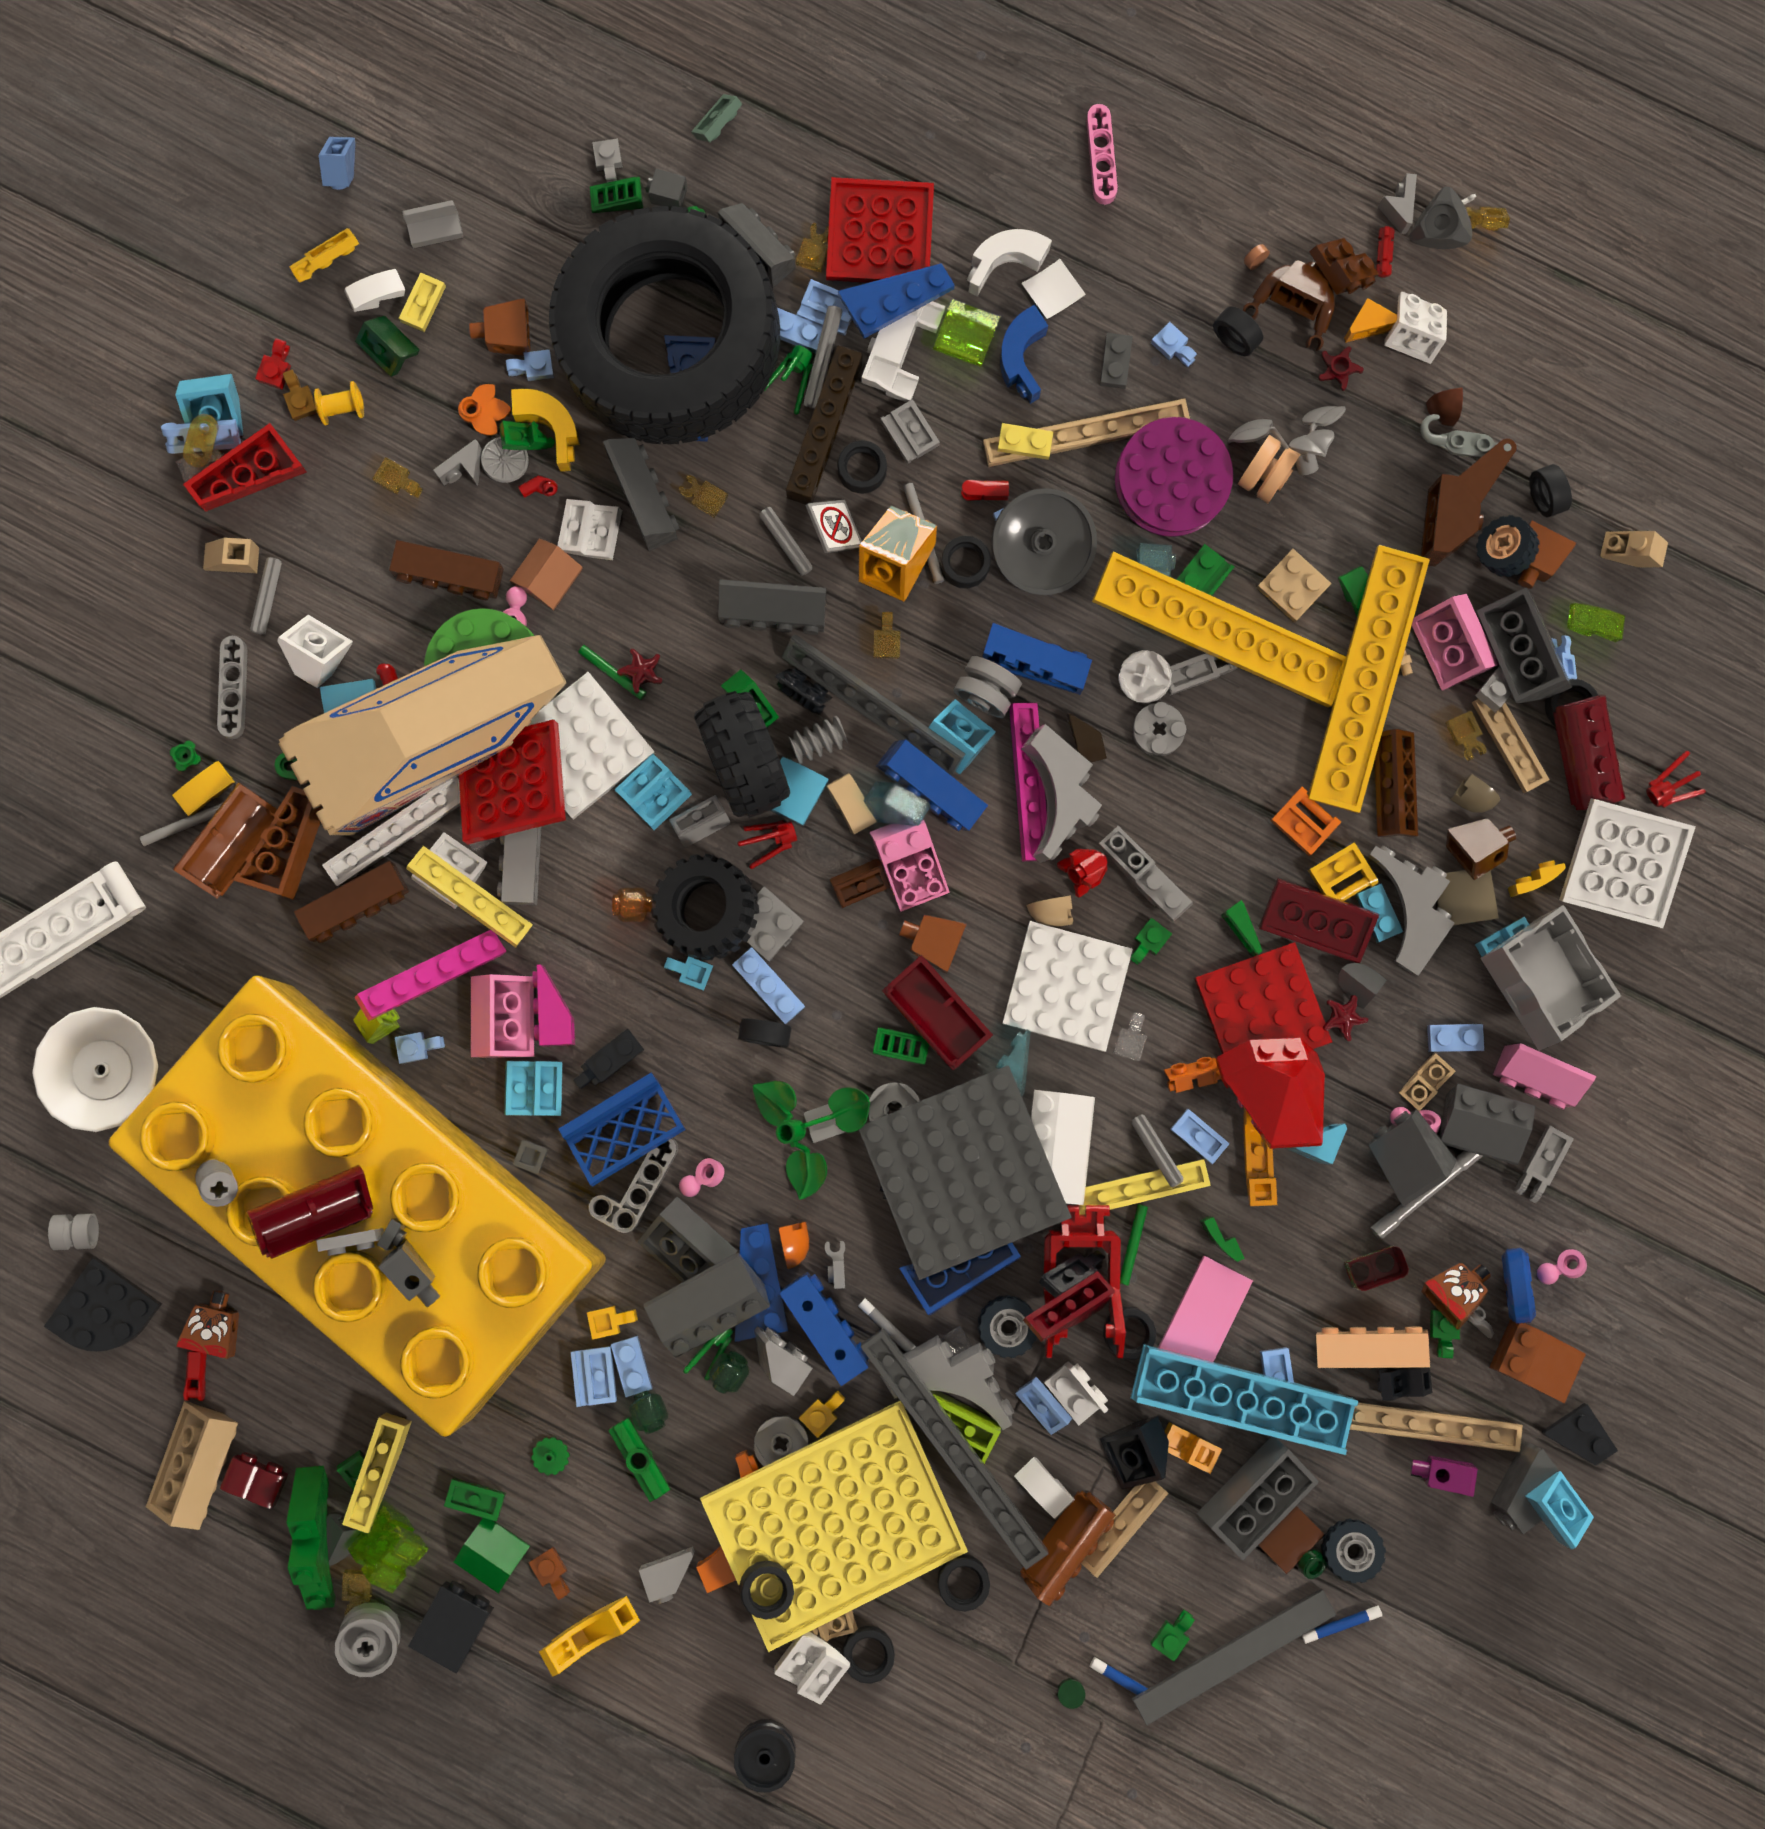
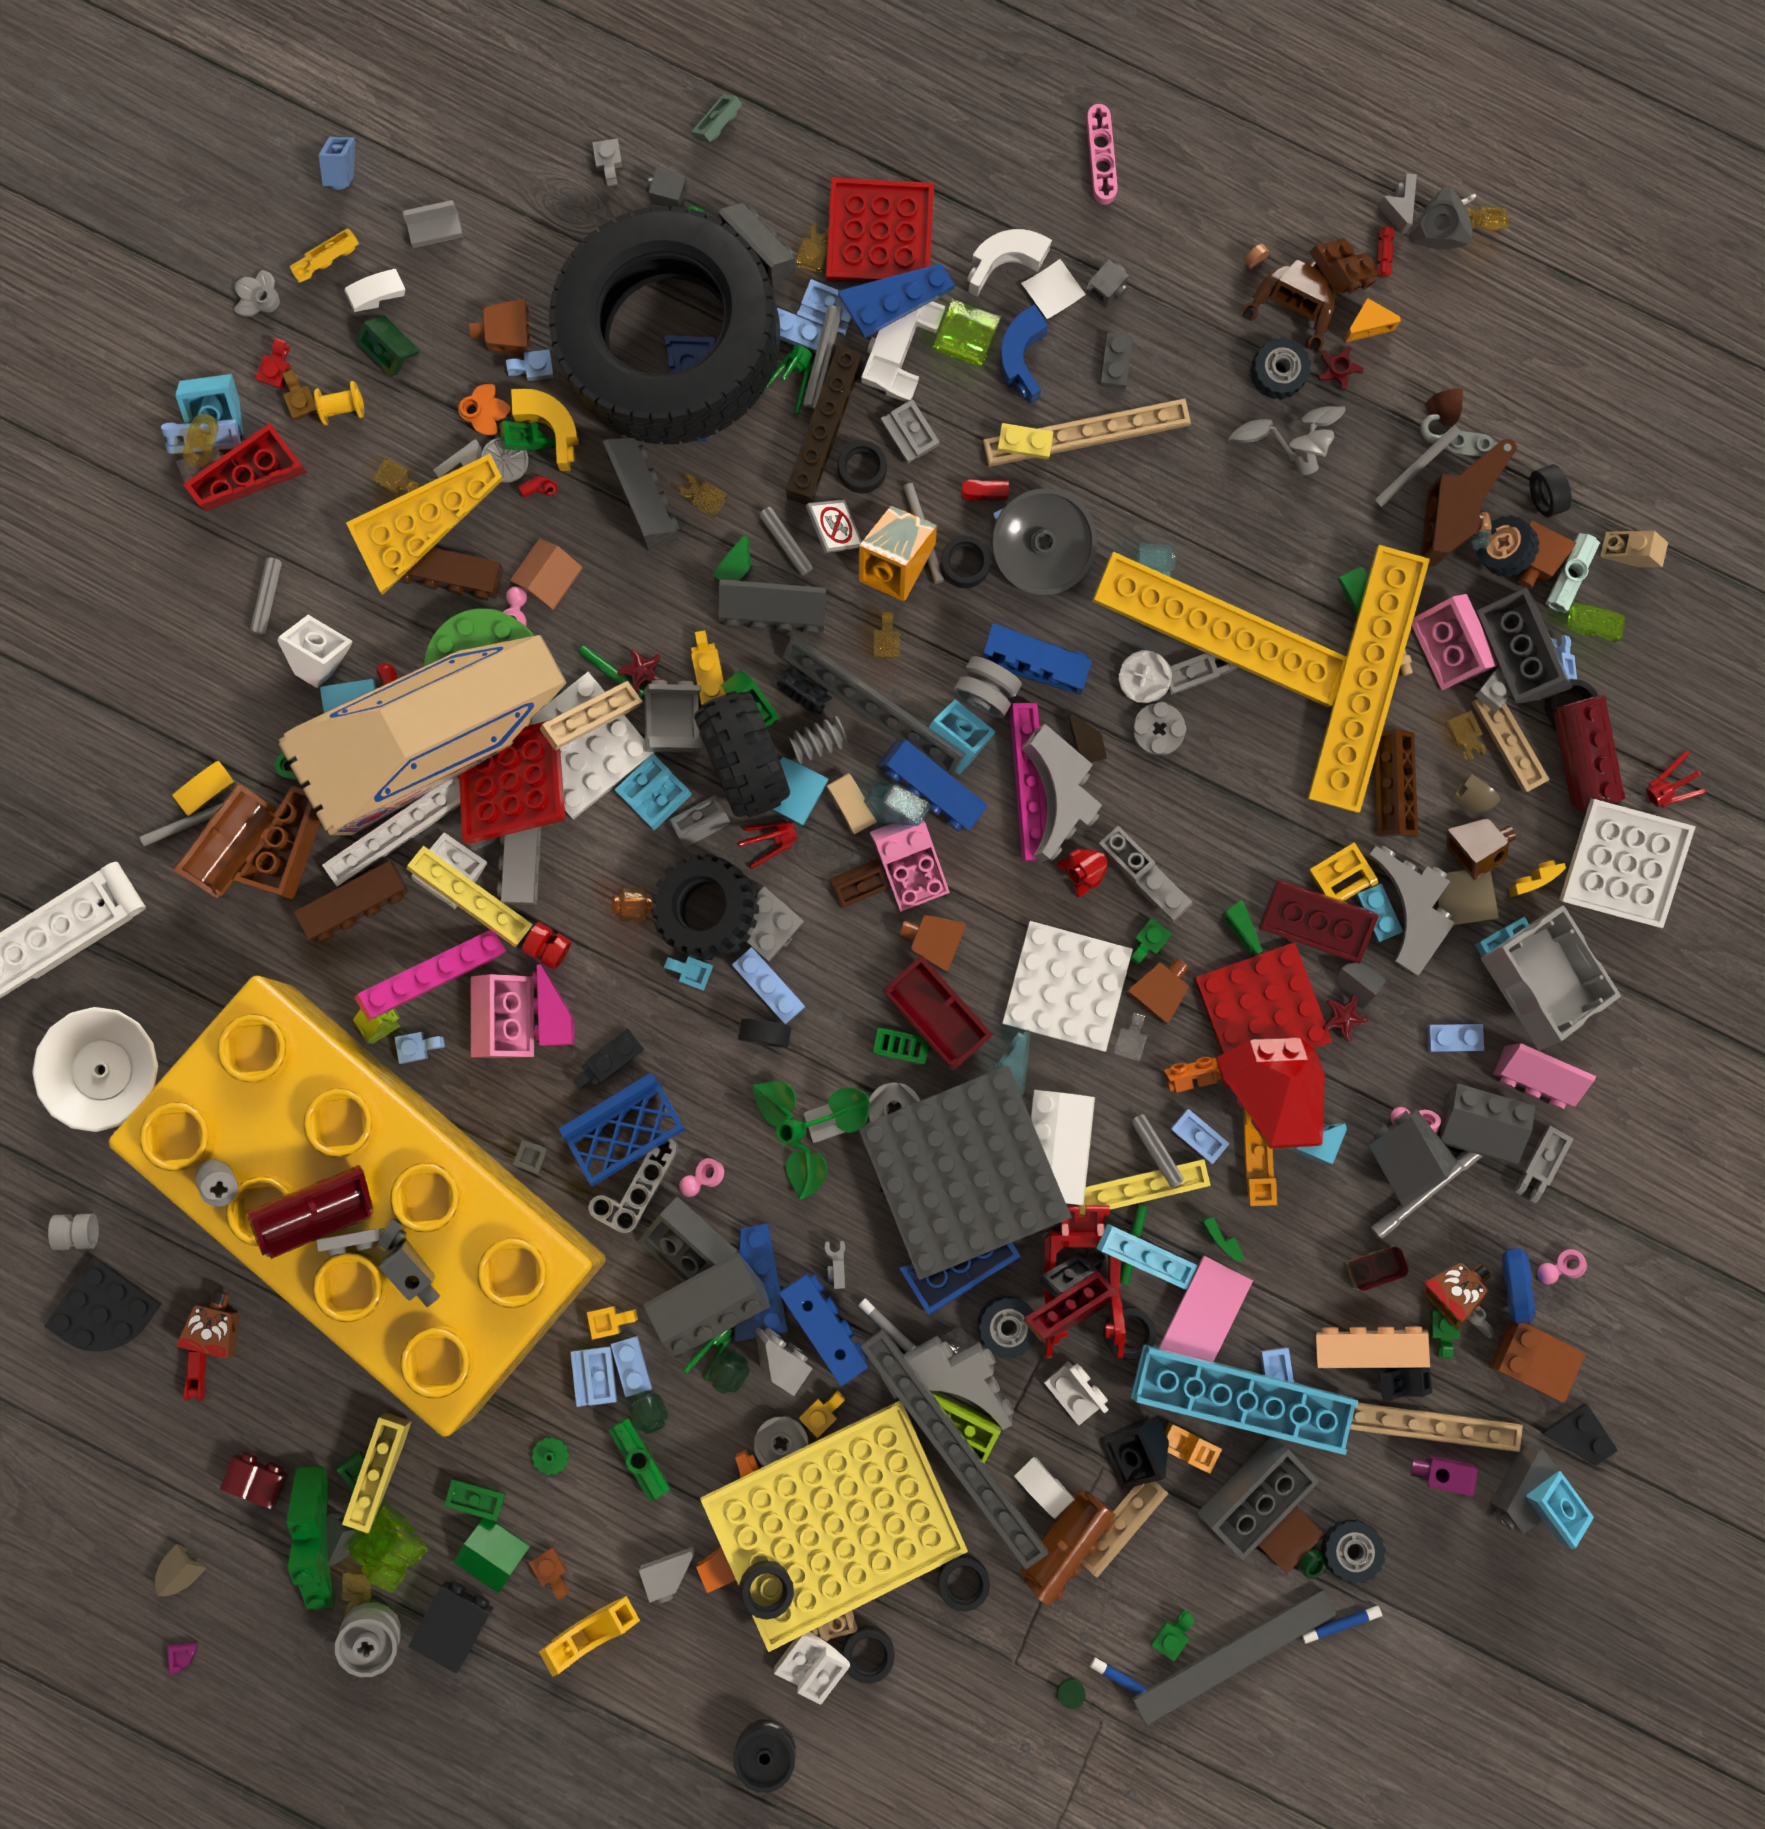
tan slope [146,1401,238,1530] -> none
green plate [170,741,201,771] -> none
tan slope [203,538,259,573] -> none
light grey beam [217,635,248,739] -> none
light yellow plate [399,273,446,332] -> none
medium azure slope [504,1061,562,1116] -> none
white slope [558,499,622,560] -> none
green slope [590,177,643,213] -> none
orange brick [779,1222,809,1270] -> none
light blue plate [1015,1377,1072,1435] -> none
tan brick [1026,895,1073,927] -> none
magenta wheel [1115,417,1233,537] -> none
light blue plate [1151,322,1197,367] -> none
green plate [1177,544,1235,596] -> none
black tyre [1213,306,1264,357] -> none
light nougat wheel [1238,435,1301,504] -> none
tan plate [1257,549,1332,623] -> none
orange plate [1270,786,1341,856] -> none
white bracket [1384,292,1447,364] -> none
tan slope [1399,1052,1456,1111] -> none
none -> dark tan brick [155,1544,206,1596]
none -> magenta tile [167,1642,198,1675]
none -> light grey plate [234,270,280,317]
none -> yellow wing [346,454,503,595]
none -> red wheel [522,922,572,970]
none -> tan plate [540,681,643,750]
none -> light grey panel [644,680,703,753]
none -> yellow hinge [691,630,726,706]
none -> green slope [712,535,753,581]
none -> flat silver brick [1086,259,1129,308]
none -> medium azure plate [1096,1224,1198,1290]
none -> dark orange torso [1125,958,1189,1025]
none -> black wheel [1250,337,1311,399]
none -> light grey bar [1375,425,1461,507]
none -> clear light blue arm [1471,512,1492,550]
none -> light aqua piece [1545,533,1600,613]

